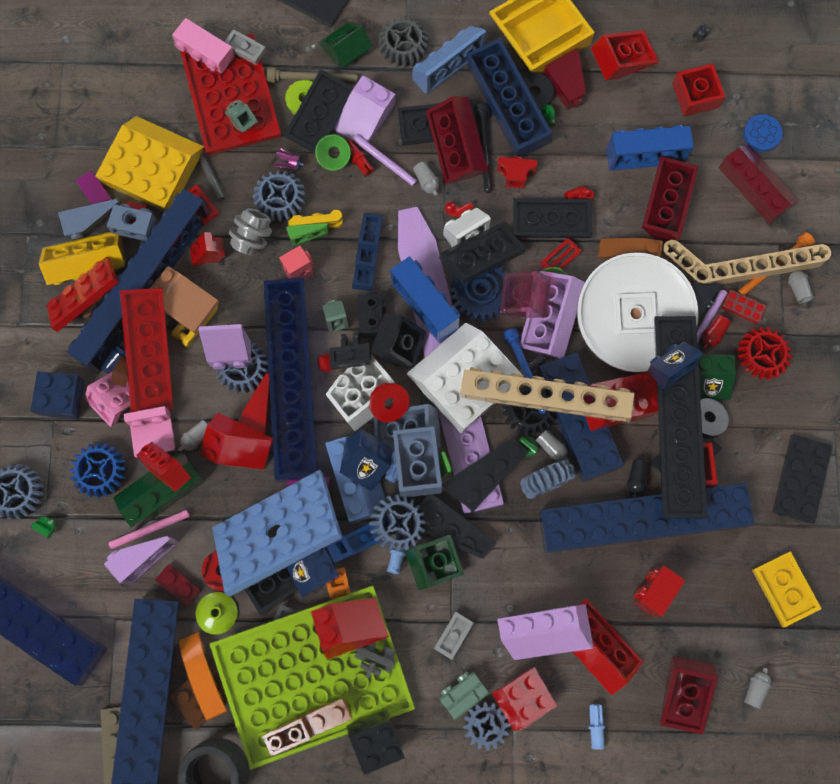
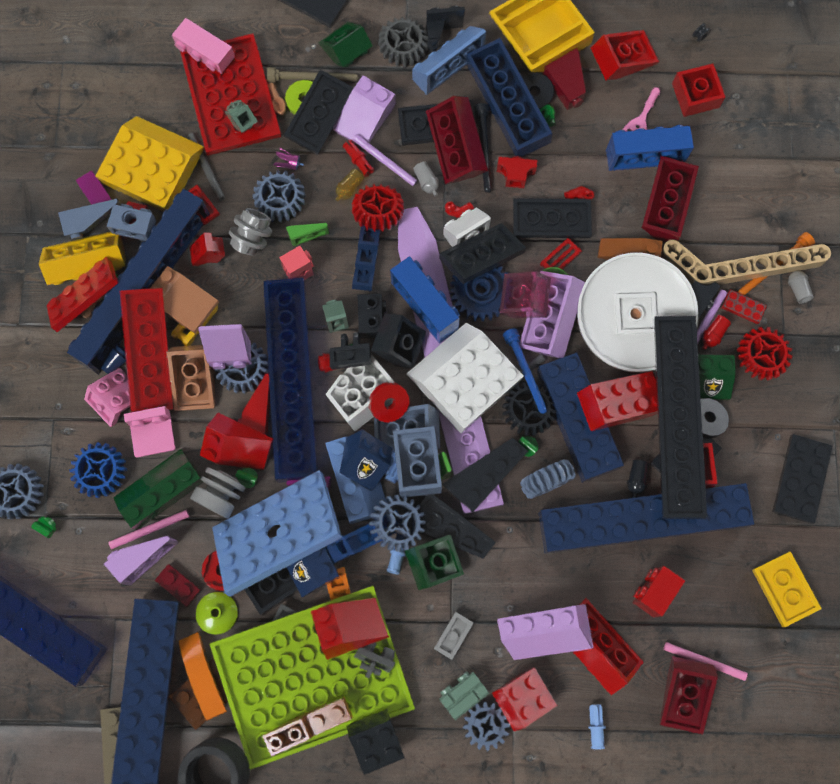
dark blue brick [30,371,85,419] -> none
reddish brown slope [111,356,128,387] -> none
red brick [136,441,191,492] -> none
light grey piece [178,420,208,452] -> none
light grey plate [225,29,266,65] -> none
yellow plate [288,210,343,229] -> none
bright green piece [315,135,351,171] -> none
tan brick [460,367,634,423] -> none
light grey piece [536,429,569,461] -> none
dark blue slope [648,342,703,390] -> none
dark red slope [719,145,799,224] -> none
blue tile [743,115,783,152] -> none
light grey piece [744,668,772,709] -> none
none -> nougat slope [167,345,215,411]
none -> light grey wheel [190,467,245,519]
none -> green plate [235,468,258,488]
none -> nougat piece [267,83,286,115]
none -> clear yellow piece [335,169,364,202]
none -> red gear [352,183,404,232]
none -> black plate [426,6,465,54]
none -> bright pink piece [623,87,660,132]
none -> bright pink piece [664,642,747,681]

